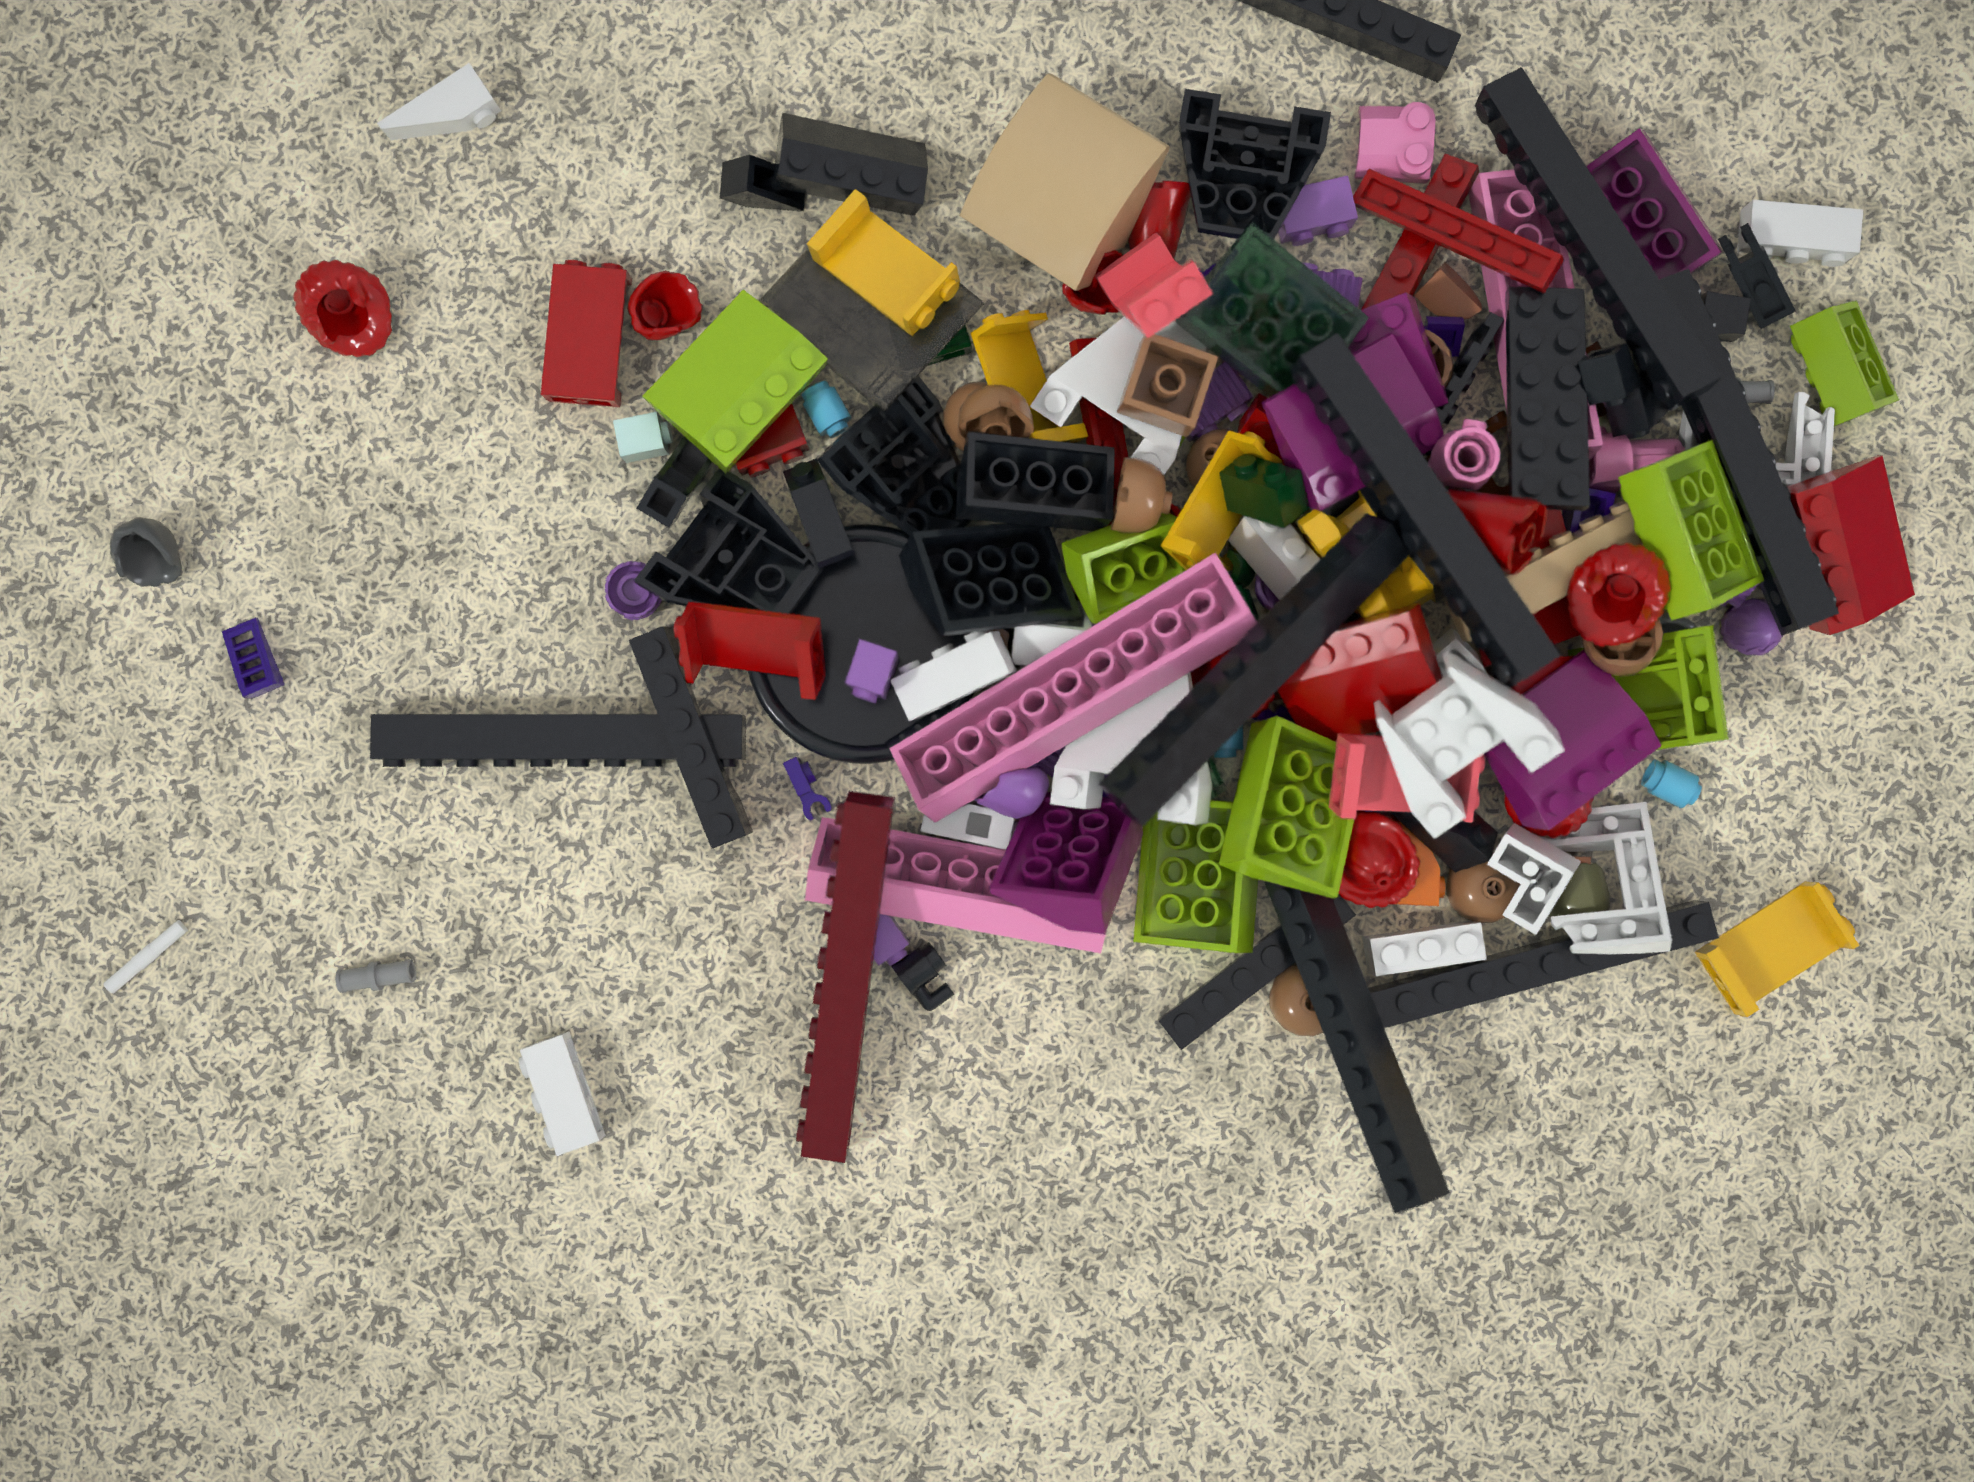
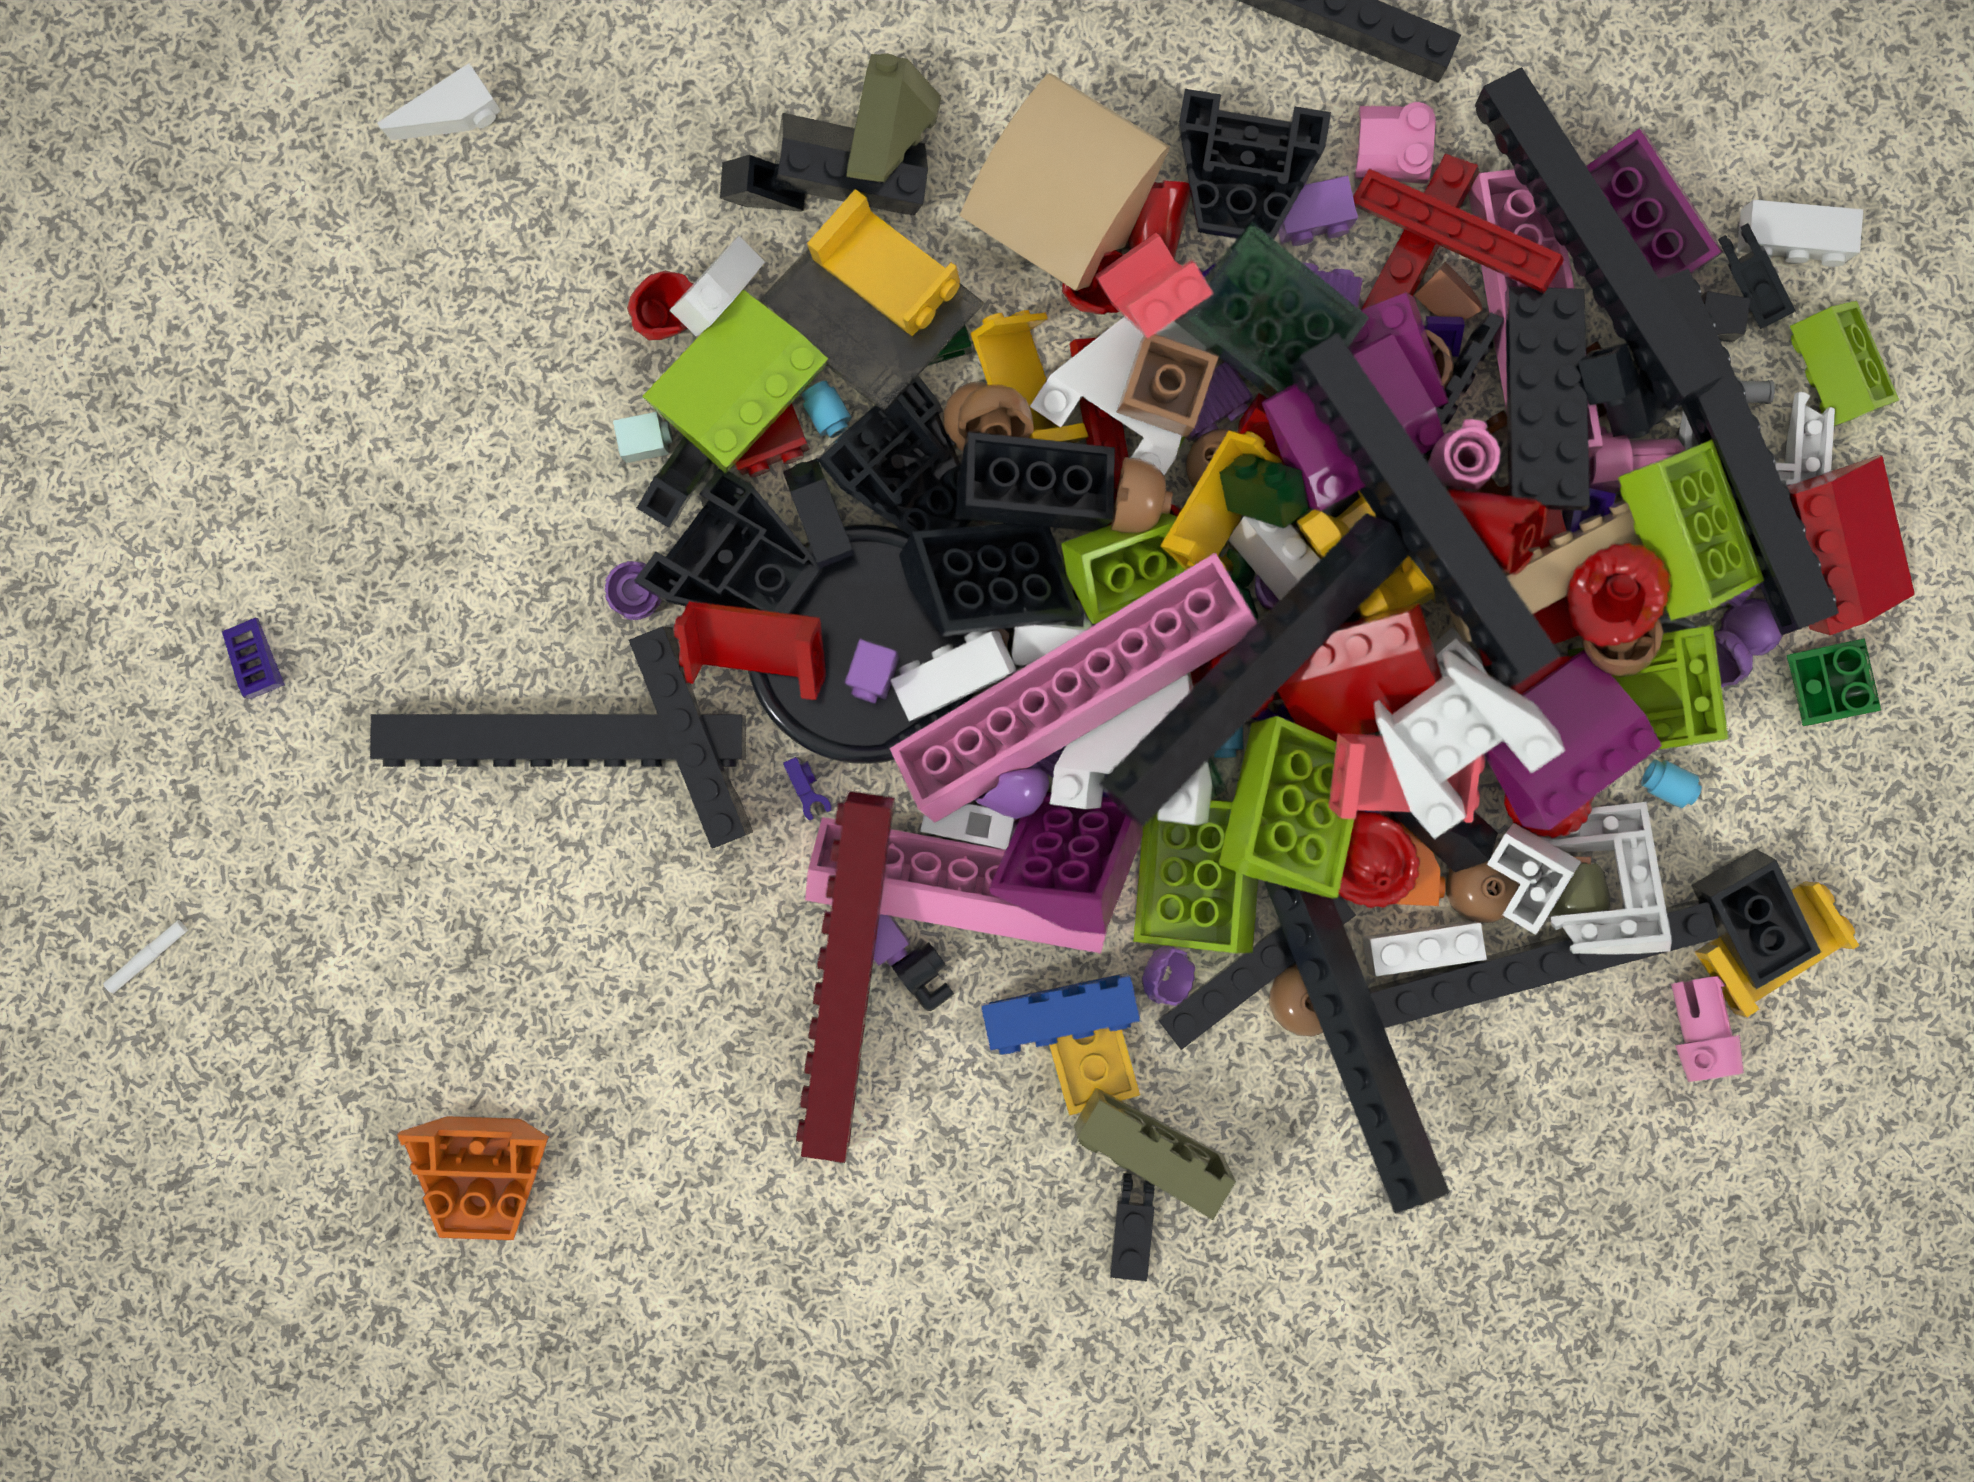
dark grey hair [110,517,183,587] -> none
red piece [293,260,392,357] -> none
light grey pin [335,959,416,993] -> none
white brick [519,1031,606,1156] -> none
red panel [541,260,632,408] -> none
none -> orange wedge [397,1116,549,1240]
none -> white slope [670,236,765,337]
none -> olive wedge [847,53,941,182]
none -> blue wedge [981,973,1140,1055]
none -> yellow plate [1049,1028,1140,1116]
none -> olive wedge [1074,1088,1236,1220]
none -> black hinge [1110,1173,1155,1281]
none -> medium lavender hair [1142,946,1195,1006]
none -> bright pink piece [1671,976,1744,1082]
none -> black slope [1691,849,1821,989]
none -> medium lavender hair [1714,630,1753,688]
none -> green slope [1786,638,1881,727]

